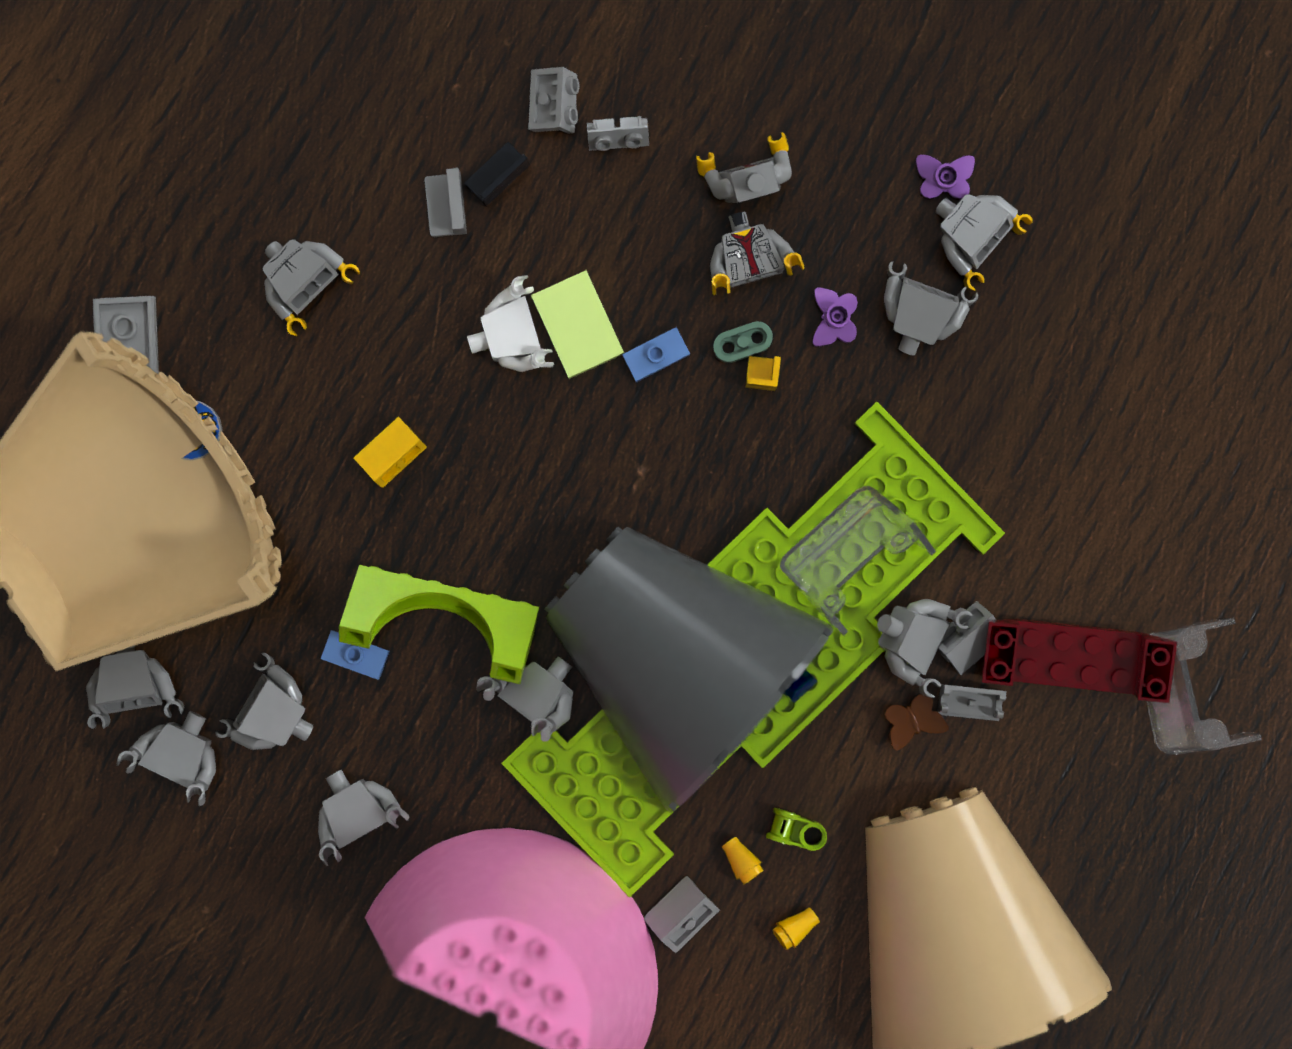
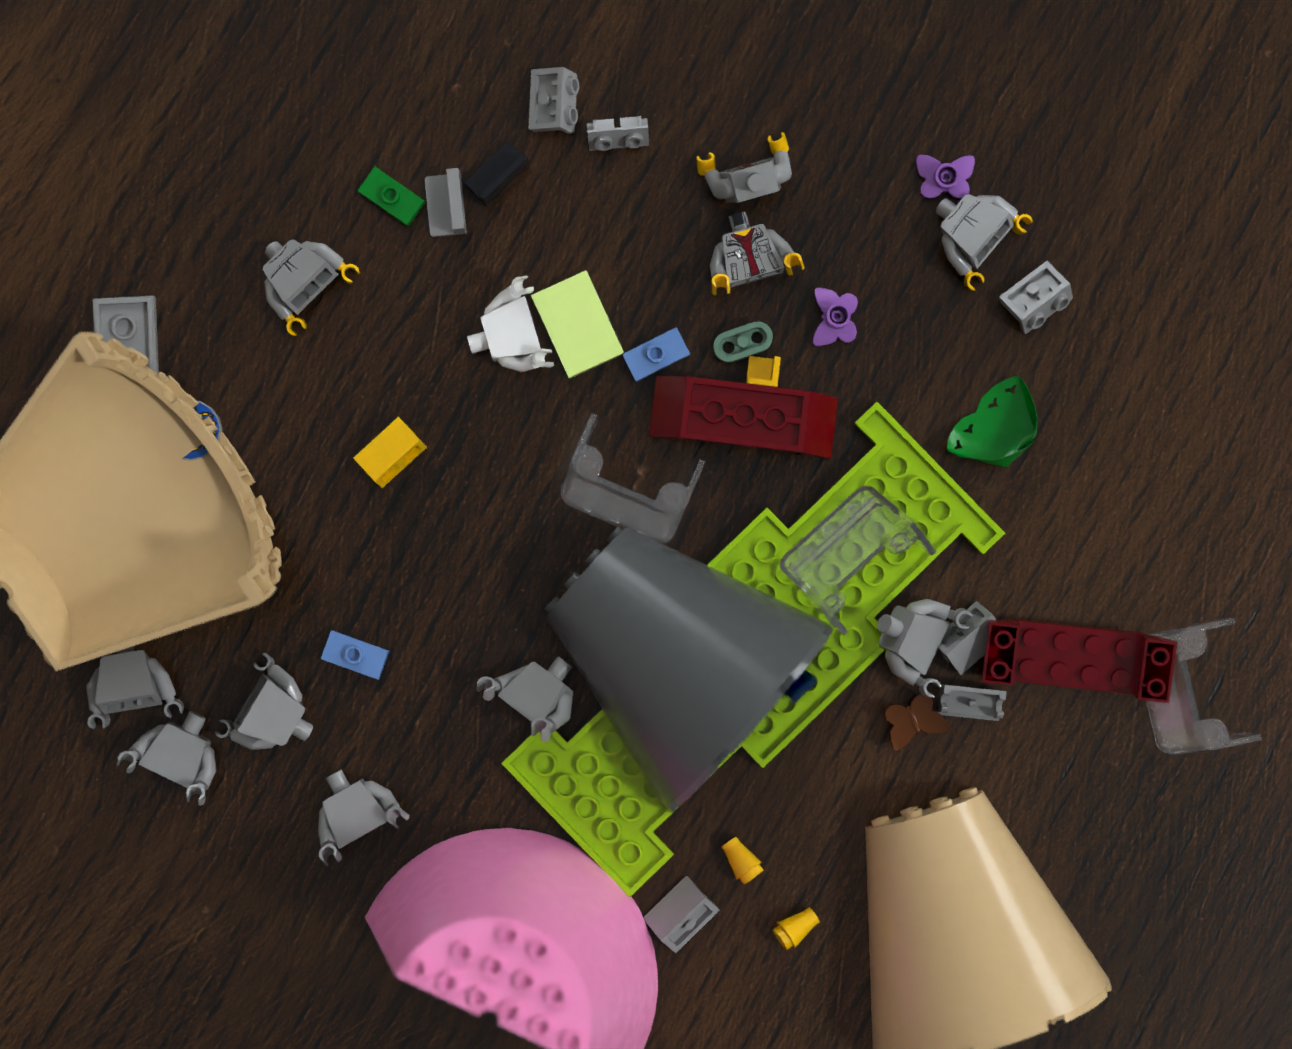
lime arch [339,565,539,684] -> none
lime piece [766,807,827,851] -> none
light grey torso [884,261,978,355] -> none
none -> green plate [358,167,425,227]
none -> clear windscreen [561,413,706,544]
none -> dark red slope [649,376,838,459]
none -> green piece [947,376,1037,468]
none -> light grey bracket [999,261,1073,334]

